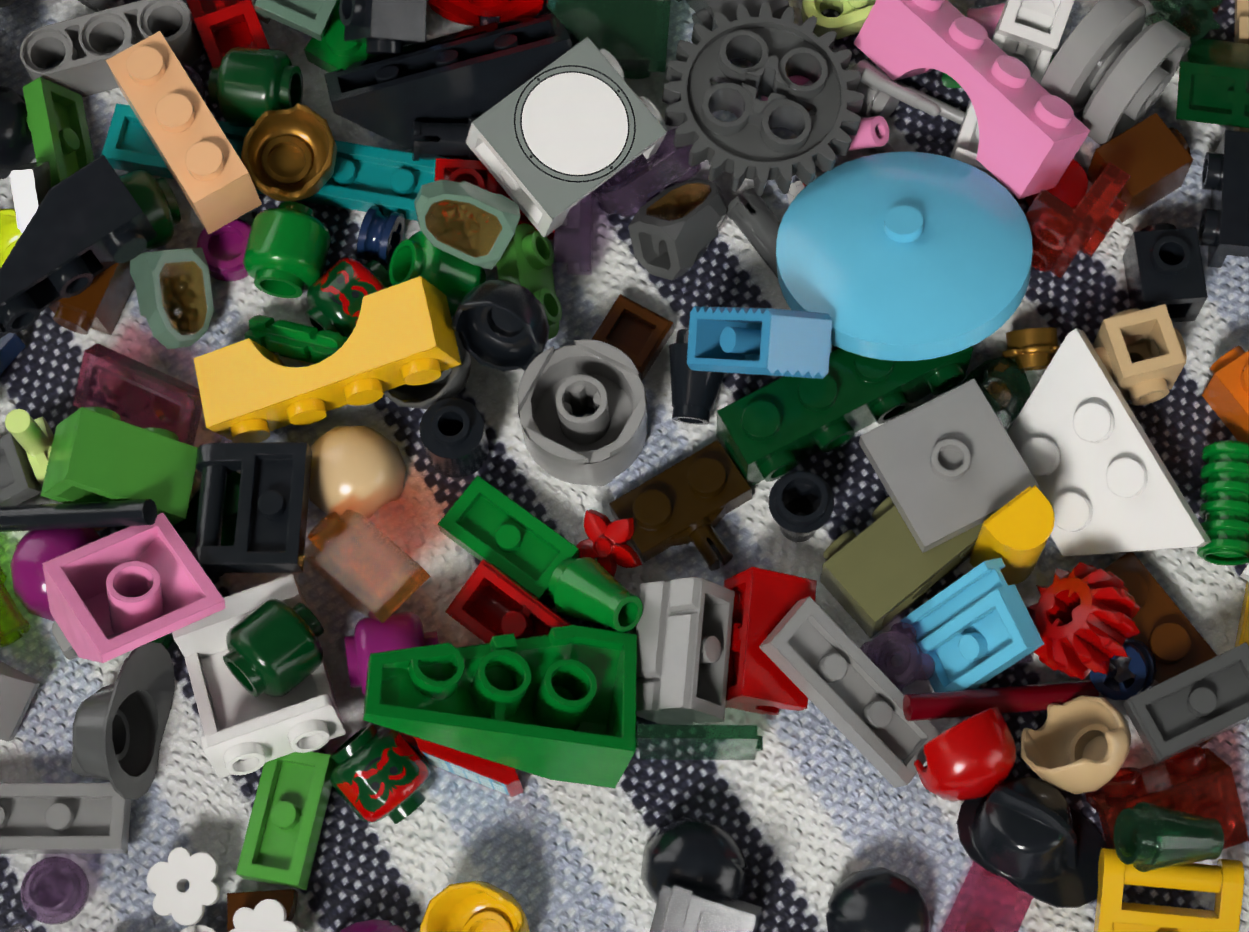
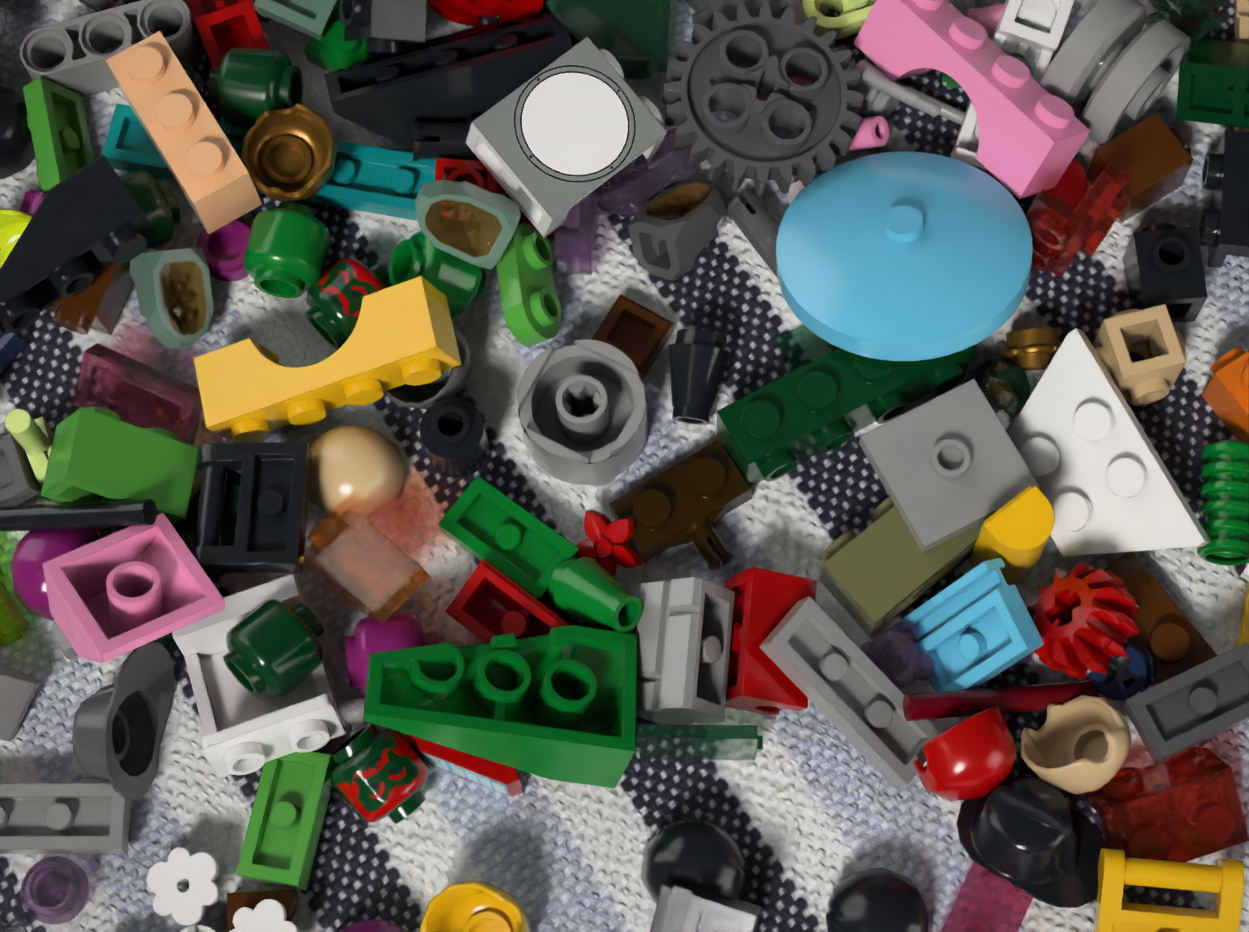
tile [9,161,51,233] -> none
green axle [244,314,348,364] -> none
dark blue bush [357,206,405,267] -> none
black hair [451,280,550,372] -> none
dark azure brick [687,306,832,379] -> none
black cone [769,471,834,542] -> none
clear green cone [1113,802,1224,872] -> none

